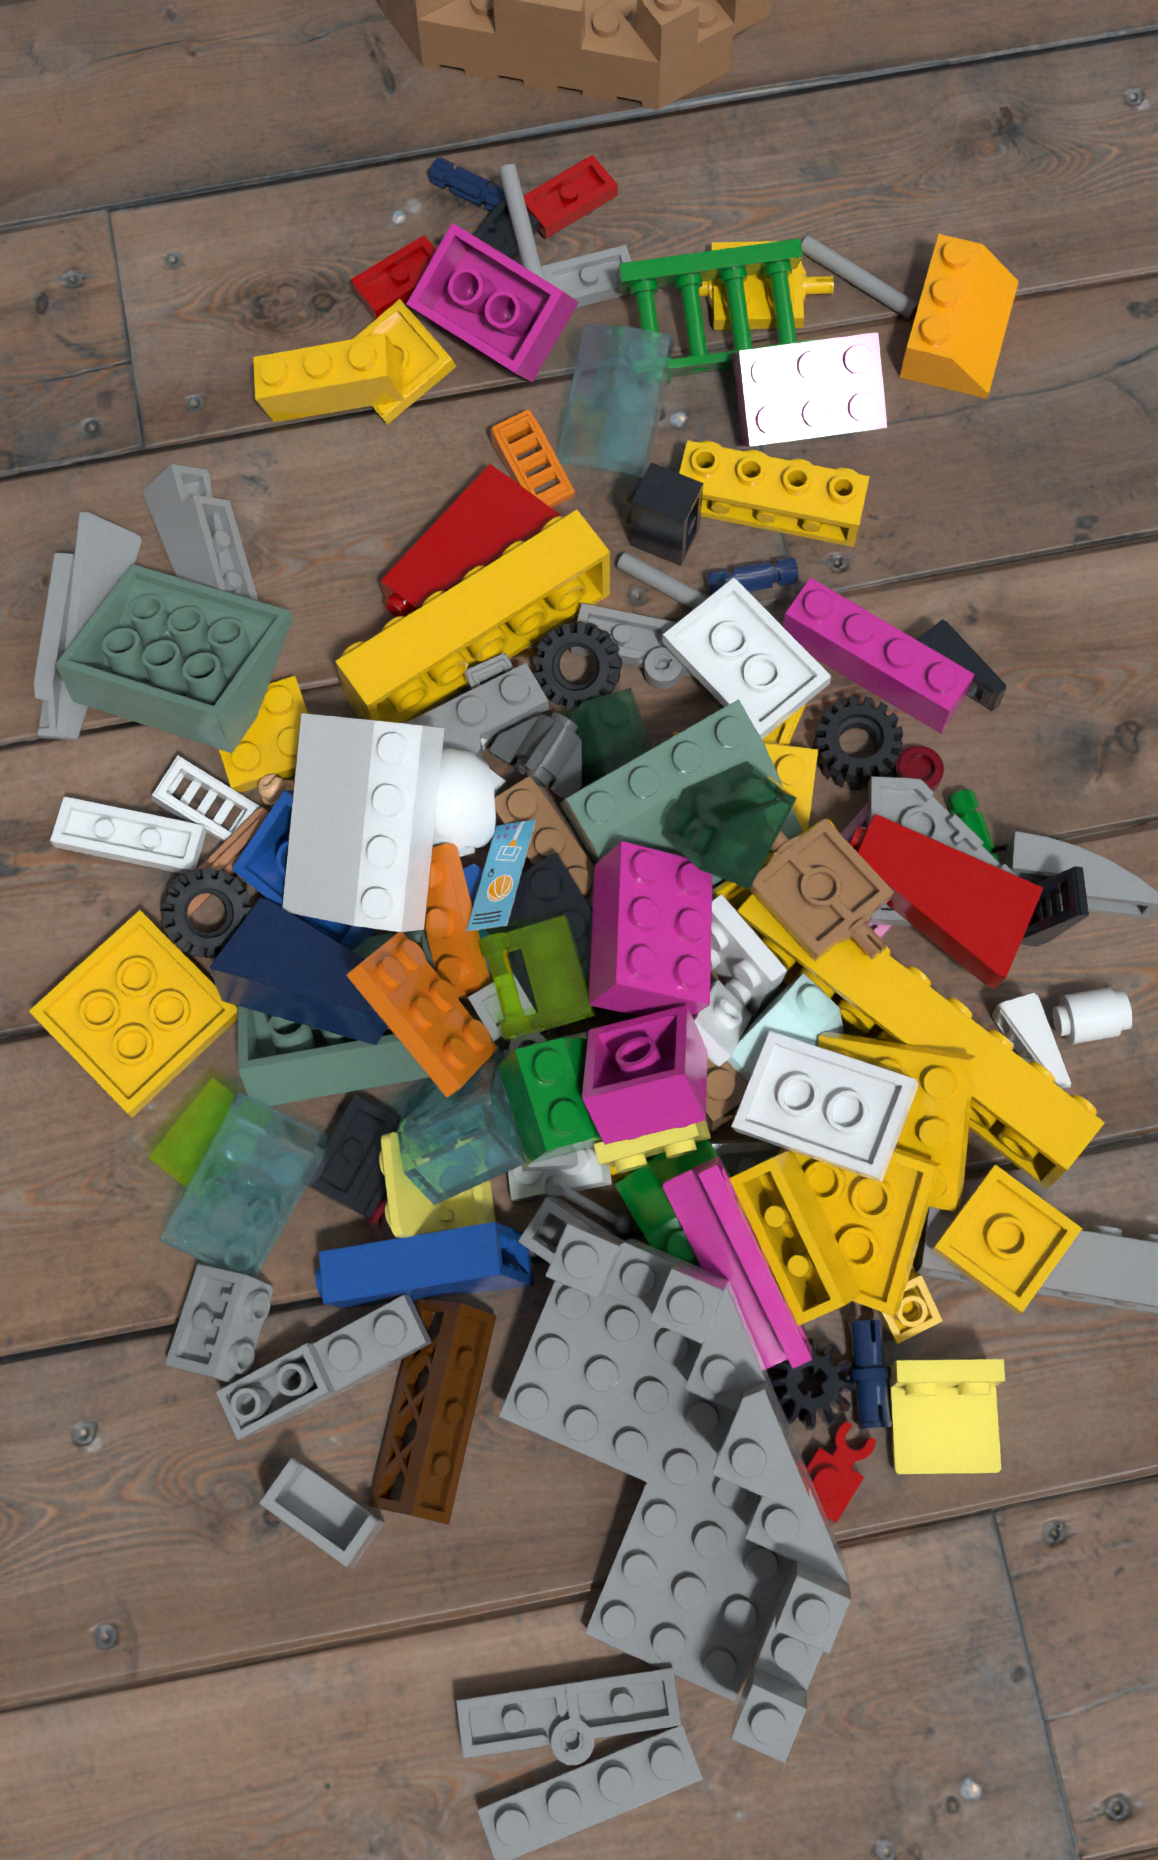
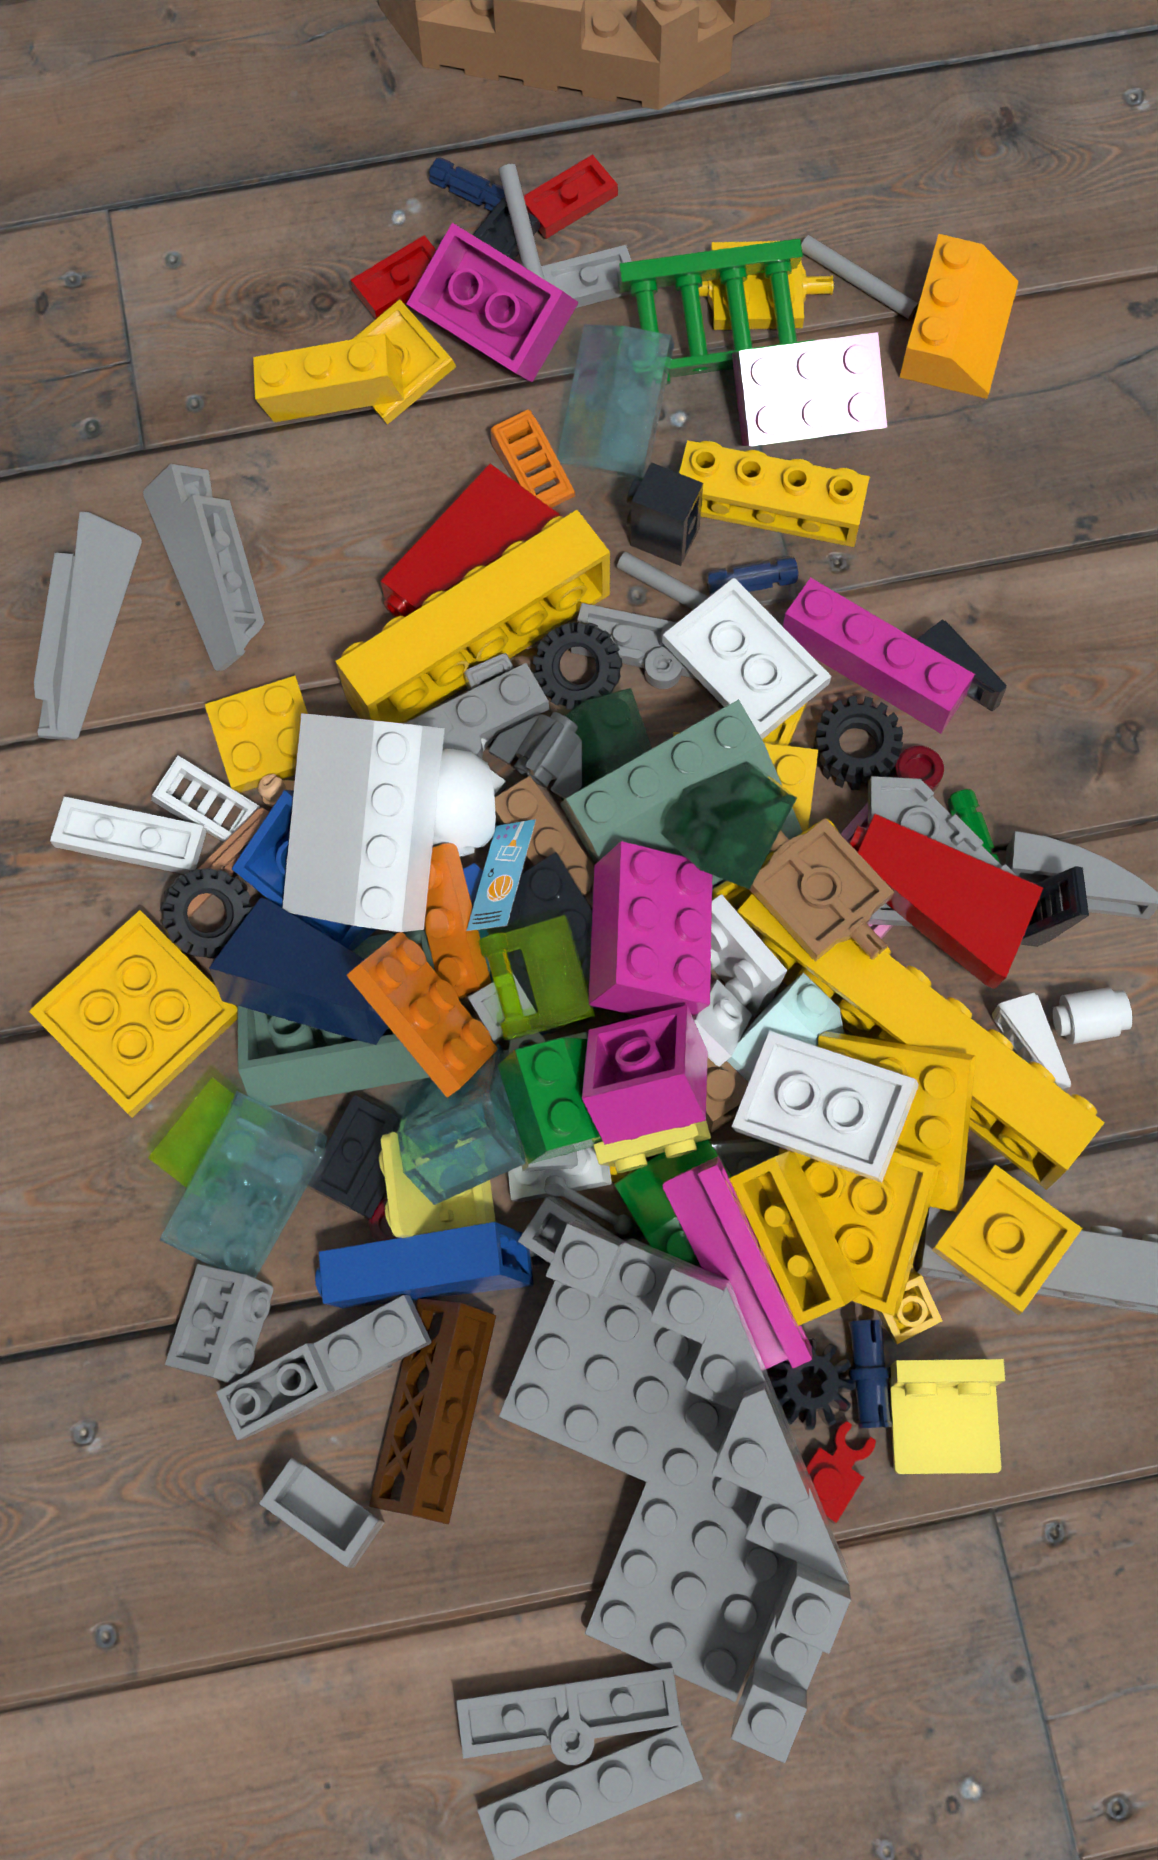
sand green slope [55,564,293,753] -> none

